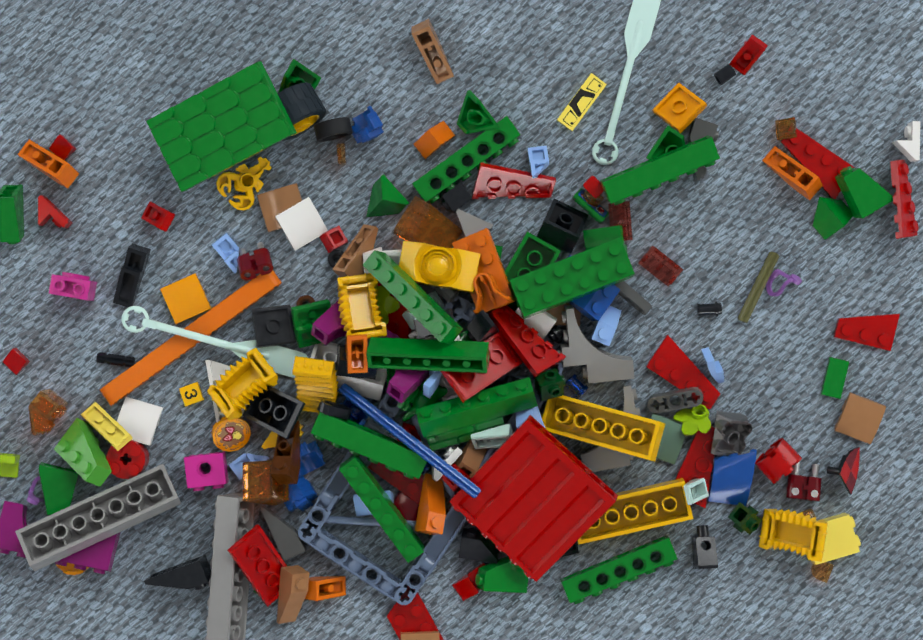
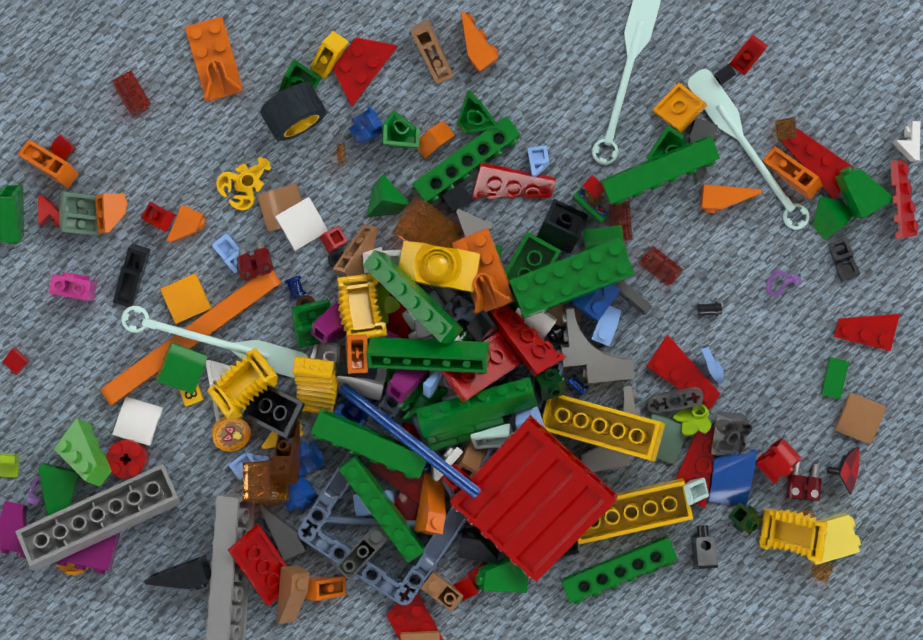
clear orange slope [28,389,68,436] -> none
light yellow tile [81,402,133,451] -> none
black axle [96,352,135,367] -> none
green piece [146,61,297,192] -> none
dark pink brick [184,451,229,491] -> none
black tile [251,304,296,348] -> none
black tyre [314,117,353,142] -> none
black beam [317,399,352,420] -> none
light yellow tile [557,73,607,131] -> none
olive axle [738,251,779,323] -> none
none -> sand green slope [59,191,98,236]
none -> orange slope [95,193,128,234]
none -> clear red hinge [112,71,151,118]
none -> green slope [156,342,207,394]
none -> orange slope [166,205,207,243]
none -> orange plate [185,16,244,102]
none -> clear blue bush [284,276,307,299]
none -> yellow slope [309,31,349,79]
none -> red wing [333,37,398,106]
none -> dark grey slope [335,524,390,581]
none -> green slope [382,111,420,148]
none -> medium nougat slope [421,570,463,612]
none -> orange slope [461,11,499,74]
none -> light aqua piece [688,69,809,230]
none -> orange slope [699,184,762,214]
none -> black slope [828,237,860,282]

